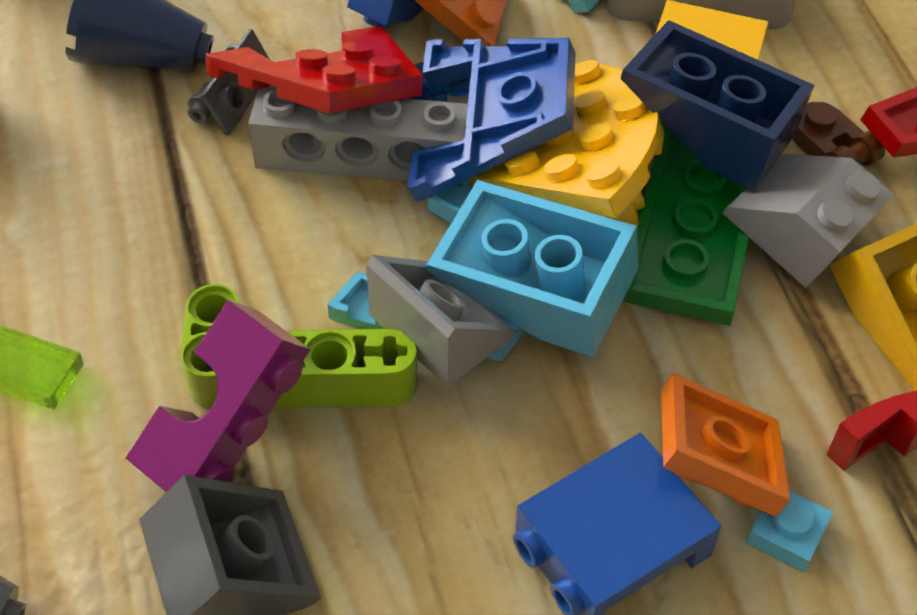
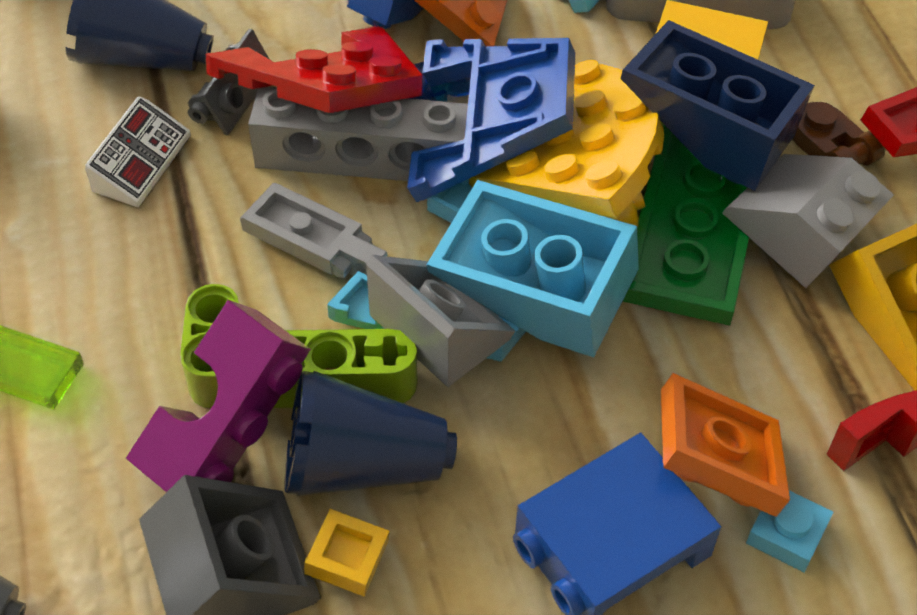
none -> slope [85,96,191,208]
none -> light grey hinge [240,182,388,278]
none -> dark blue cone [284,371,457,496]
none -> yellow plate [304,508,390,597]

